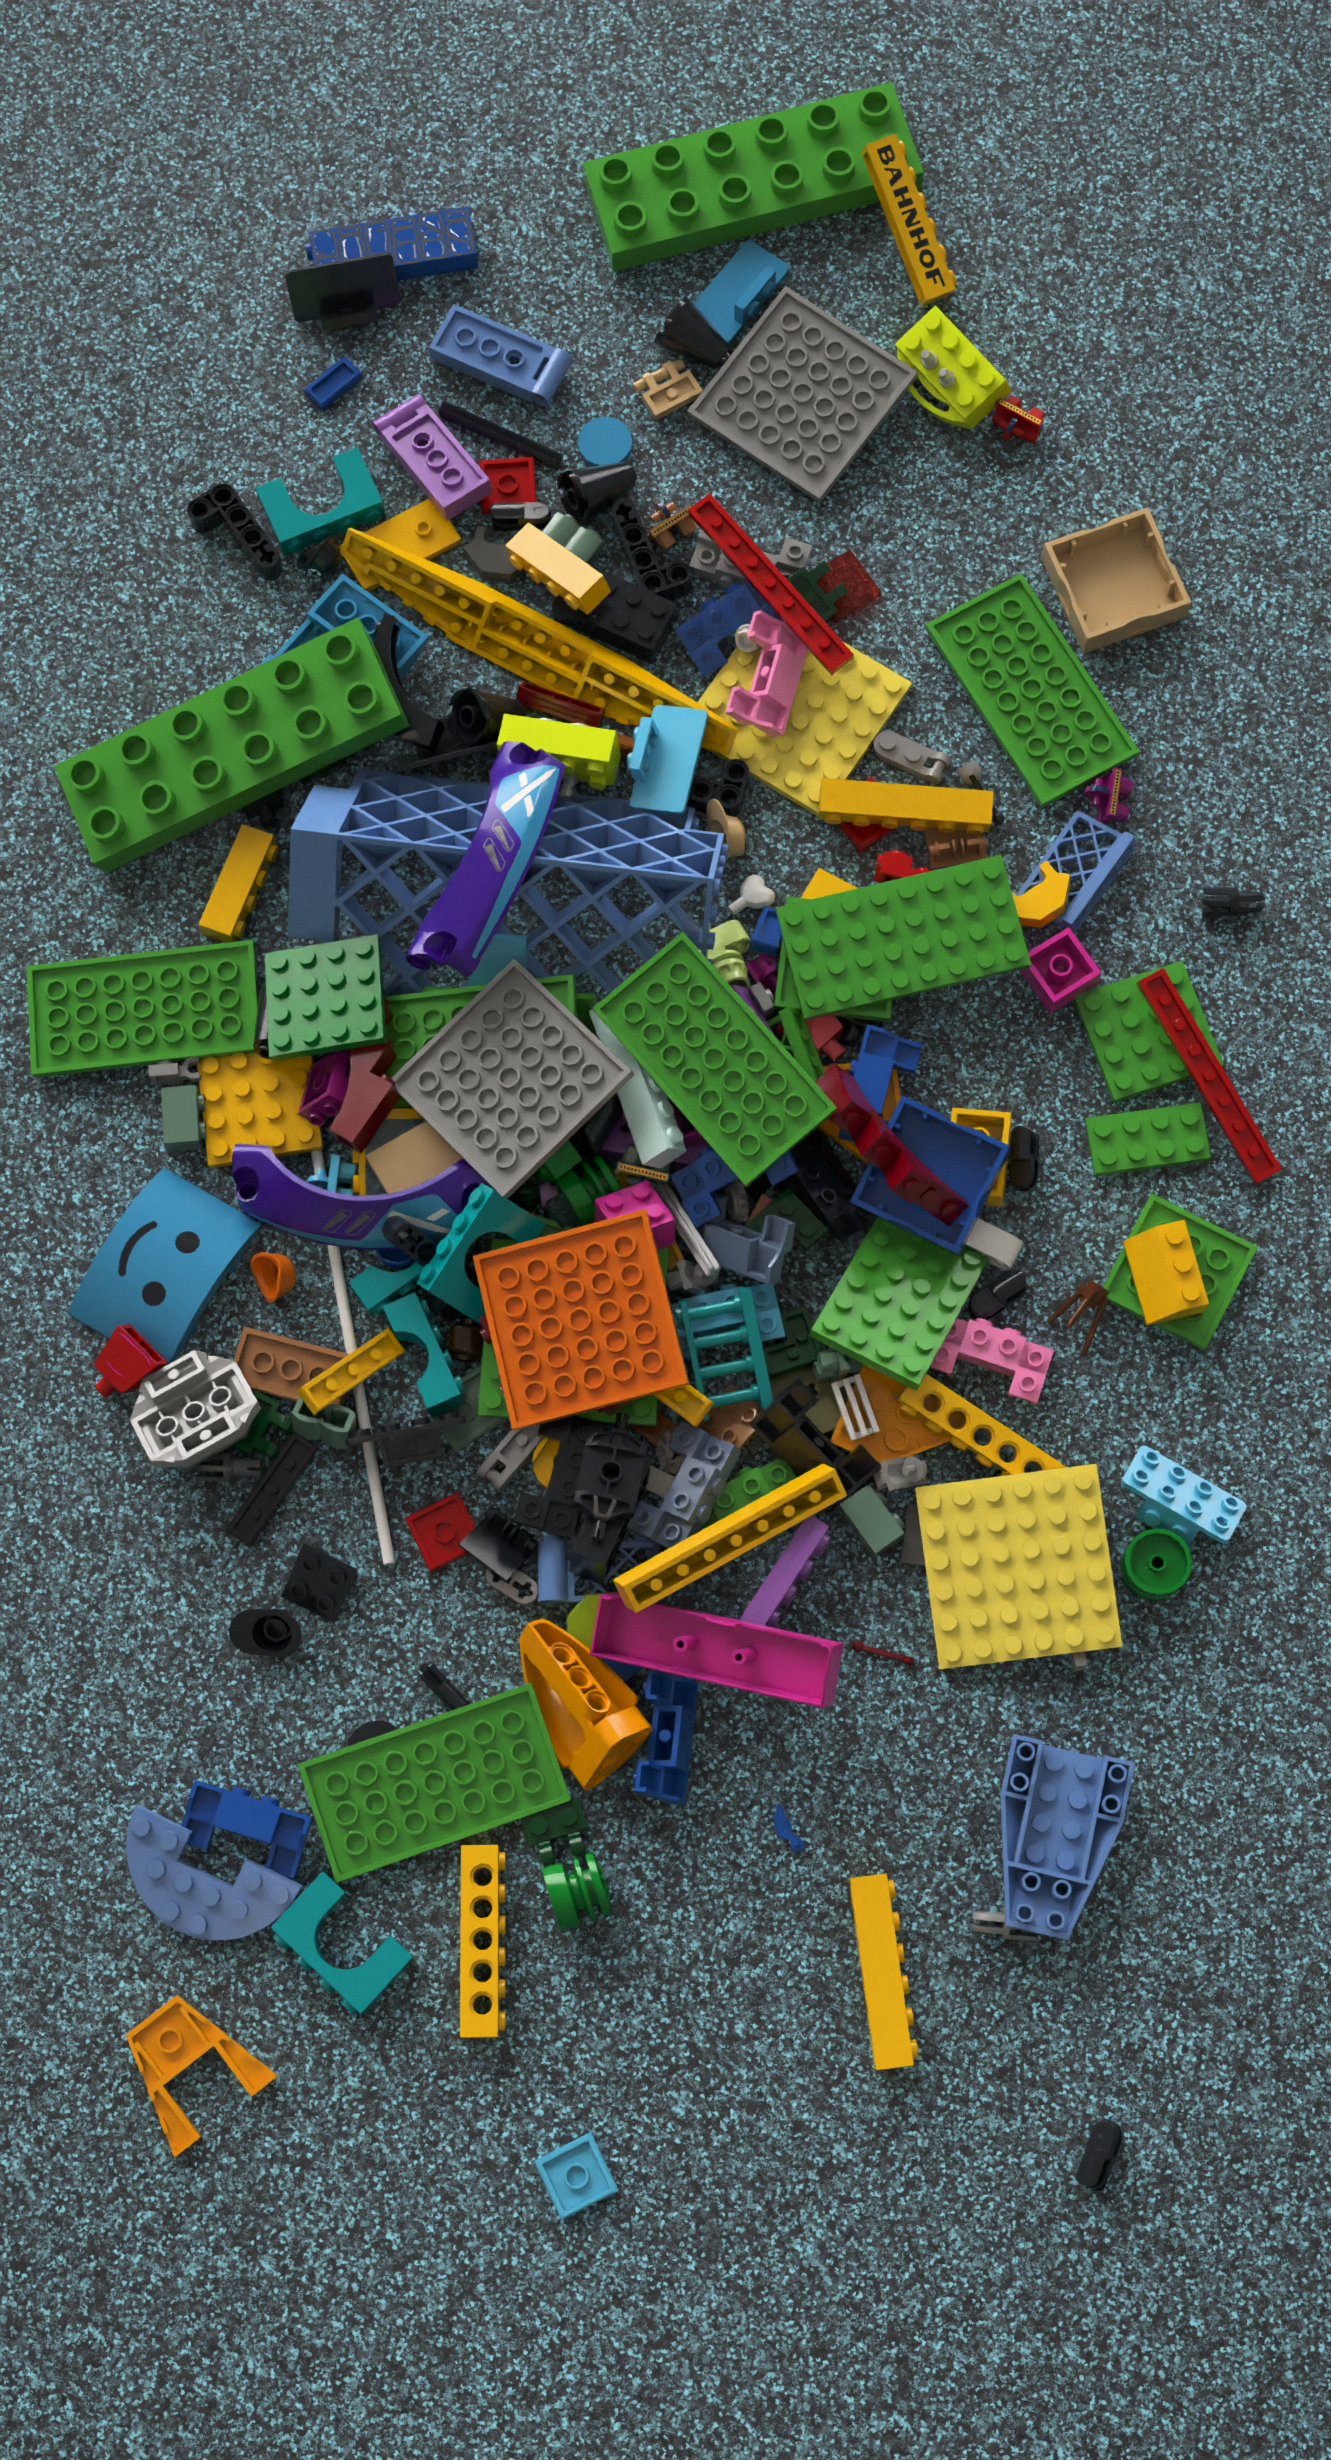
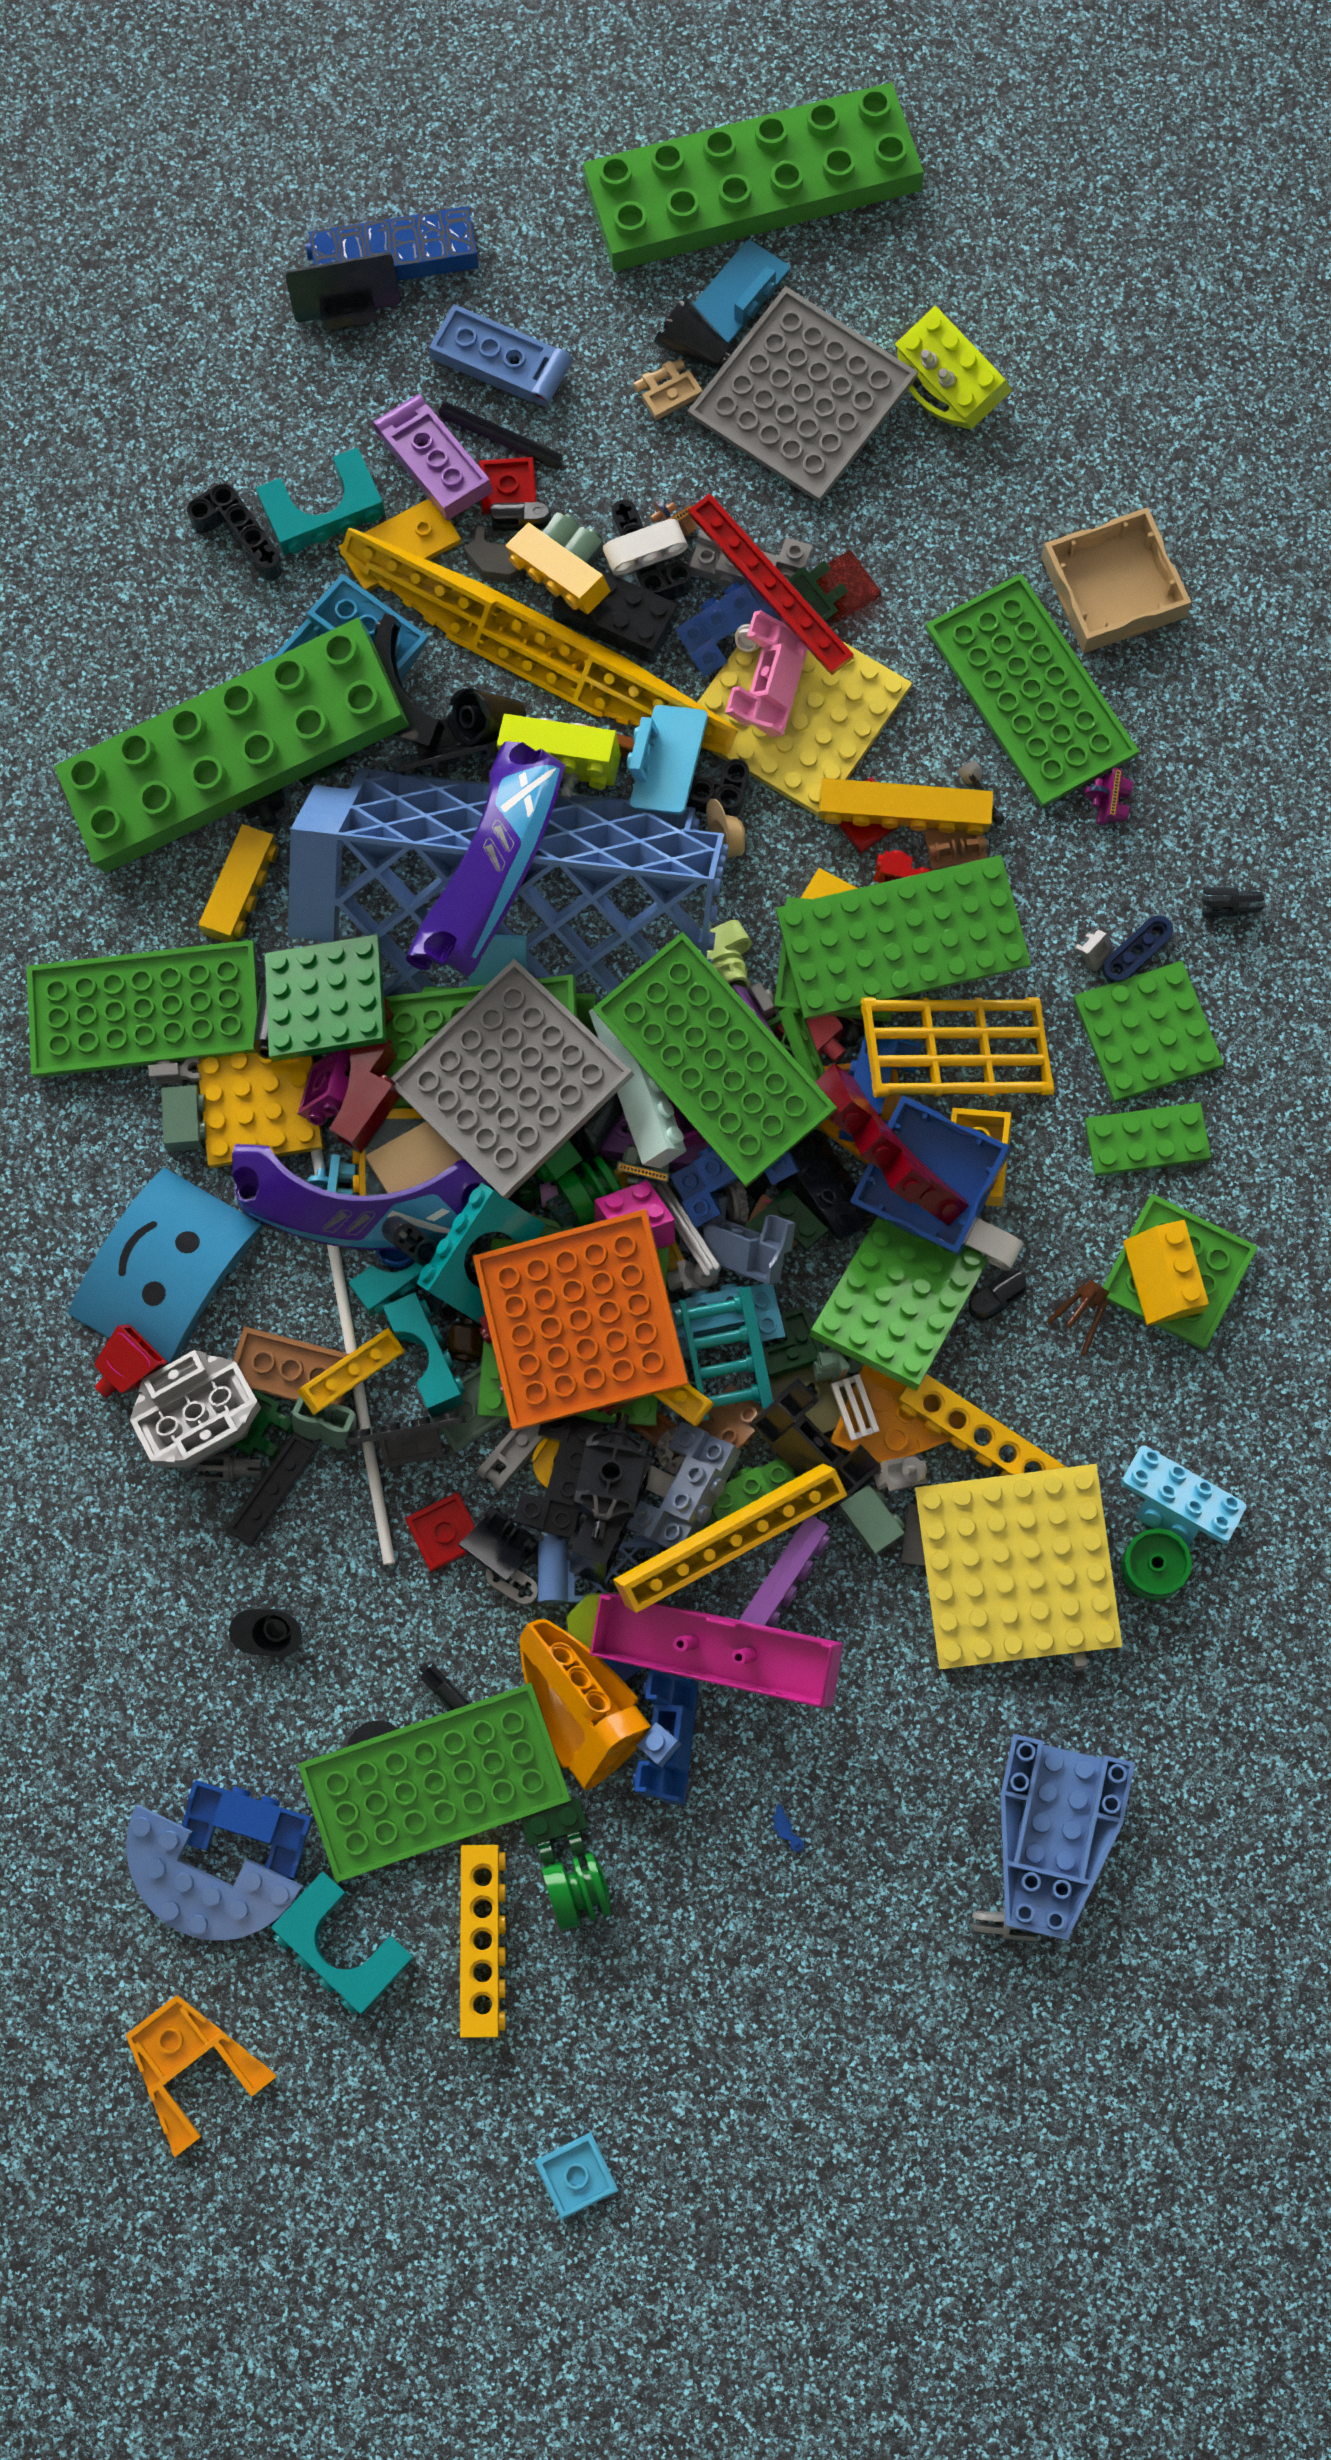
orange helmet [250,1252,296,1303] -> none
black hinge [281,1543,359,1623] -> none
black helmet [297,534,343,577] -> none
blue tile [303,356,363,412] -> none
dark red piece [516,681,605,728] -> none
black cone [557,462,637,525] -> none
dark azure tile [577,416,632,467] -> none
white rock [728,874,775,916] -> none
magenta hips [745,953,779,998] -> none
blue tile [748,906,782,956] -> none
yellow brick [849,1873,918,2071] -> none
dark red hinge [852,1640,914,1665] -> none
yellow brick [861,133,957,307] -> none
light grey plate [873,731,952,785] -> none
bright pink bracket [930,1318,1054,1405] -> none
red hips [991,395,1045,444] -> none
black arm [1009,1126,1039,1192] -> none
yellow piece [1012,861,1070,928] -> none
medium blue fence [1016,810,1136,935] -> none
dark pink brick [1019,927,1102,1014] -> none
black arm [1076,2120,1123,2191] -> none
red plate [1136,968,1282,1185] -> none
none -> white beam [603,519,688,576]
none -> medium blue plate [637,1722,682,1768]
none -> yellow door [860,997,1054,1098]
none -> light grey tile [1076,929,1115,971]
none -> dark blue plate [1103,915,1173,983]

